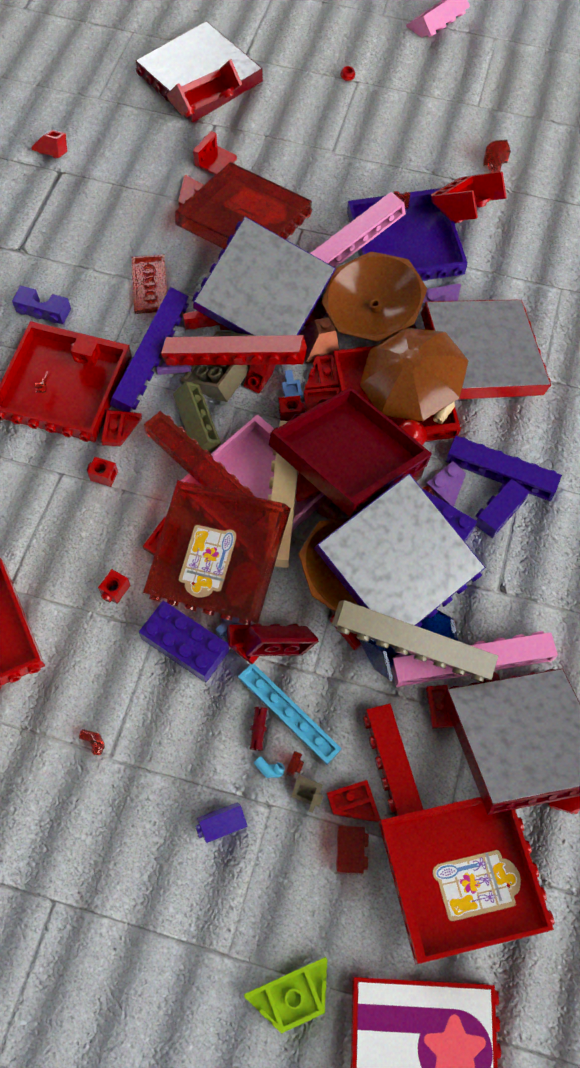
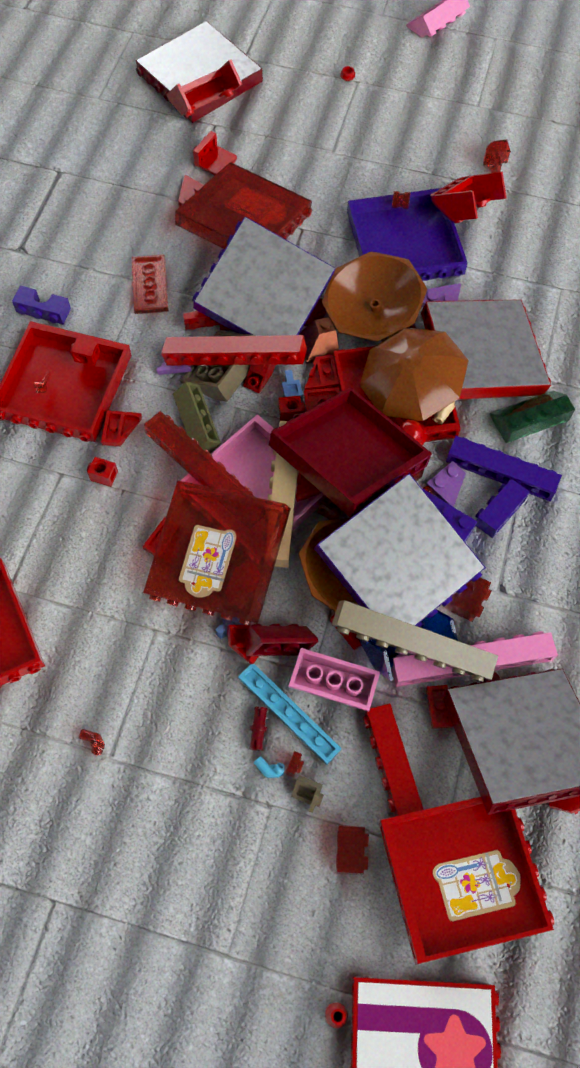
red slope [32,130,67,158] -> none
red brick [98,569,131,604] -> none
dark purple brick [110,287,189,412] -> none
dark purple brick [139,600,230,683] -> none
dark purple brick [195,802,248,843] -> none
lime wing [244,957,327,1034] -> none
bright pink brick [310,192,406,268] -> none
red wing [326,780,381,822] -> none
none -> bright pink slope [289,648,380,712]
none -> red cone [325,1002,348,1028]
none -> clear red brick [451,577,492,622]
none -> clear green slope [489,391,575,443]

